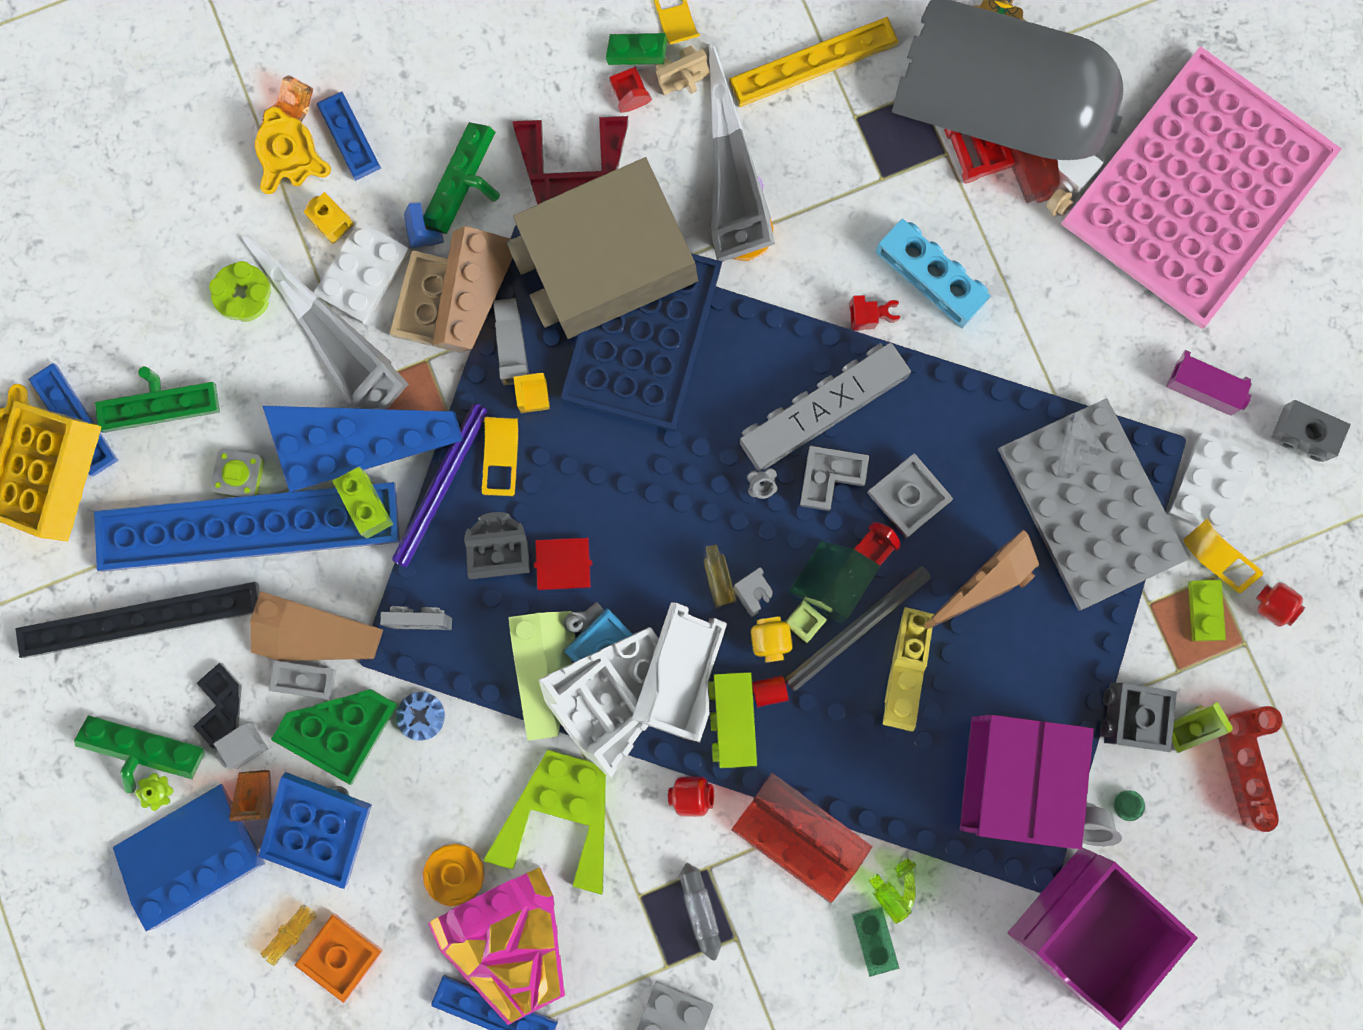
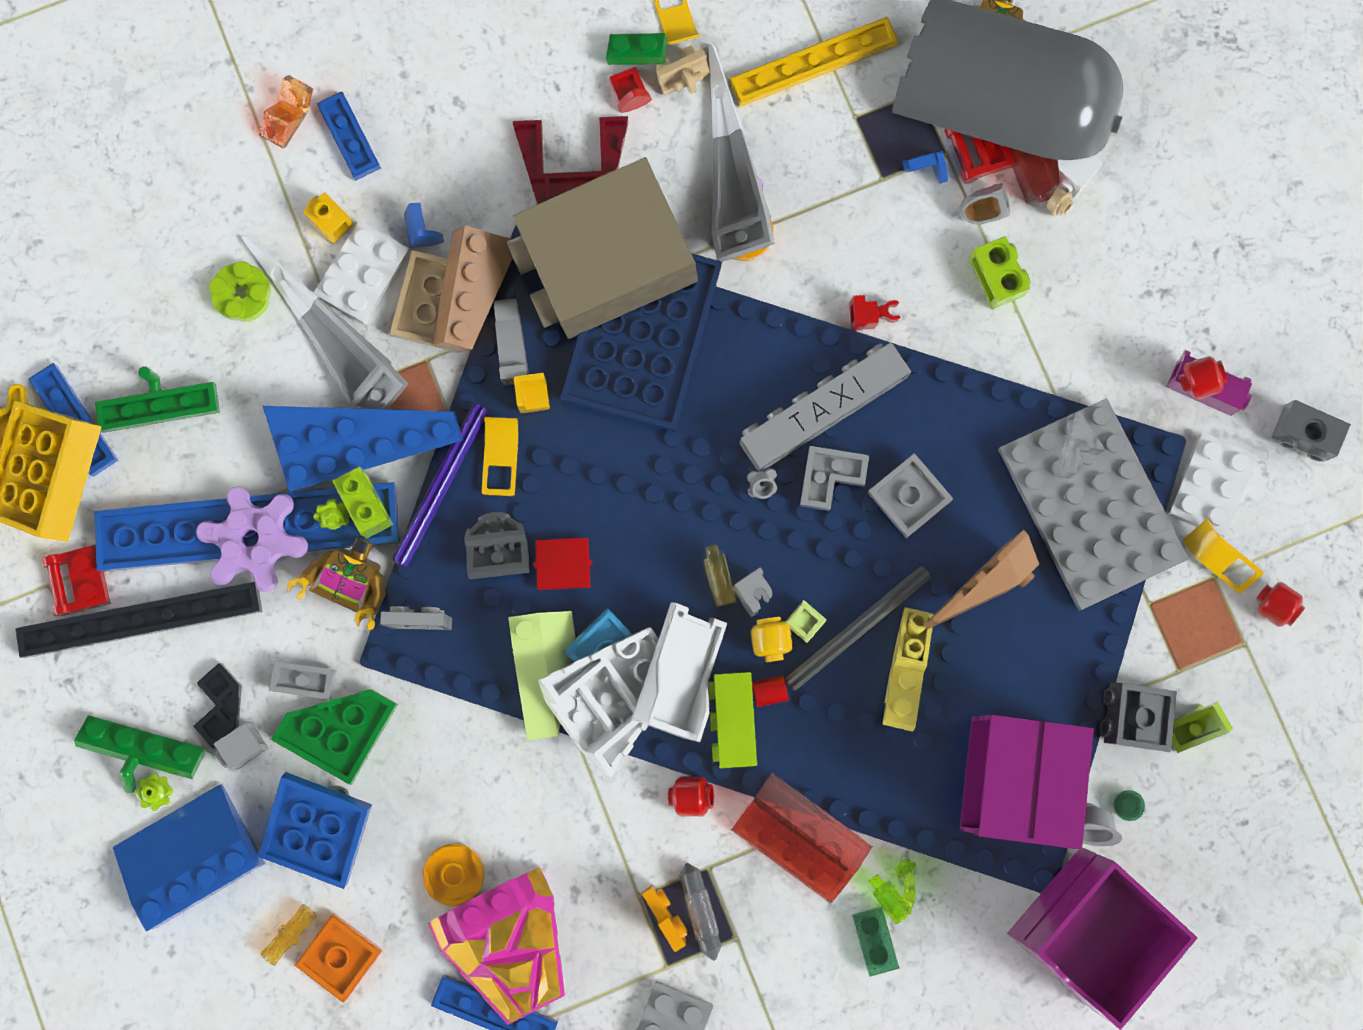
piece [210,449,265,497] -> none
clear orange slope [229,770,272,822] -> none
medium nougat wedge [250,591,383,662] -> none
yellow tile [255,107,331,194] -> none
medium blue gear [396,692,445,741] -> none
green plate [423,122,500,234] -> none
lime wing [484,750,606,895] -> none
light grey arm [564,602,604,632] -> none
clear green slope [789,541,880,624] -> none
red tile [851,523,901,572] -> none
medium azure brick [876,218,991,329] -> none
bright pink plate [1061,46,1342,329] -> none
lime plate [1188,580,1226,642] -> none
clear red beam [1218,706,1283,832] -> none
none -> red plate [42,545,111,617]
none -> lavender plate [196,486,308,593]
none -> torso [287,537,386,630]
none -> lime plant [314,499,351,530]
none -> light orange plate [642,885,688,952]
none -> blue tile [902,150,948,184]
none -> rock [959,183,1010,225]
none -> lime brick [968,236,1031,310]
none -> red head [1179,356,1228,400]

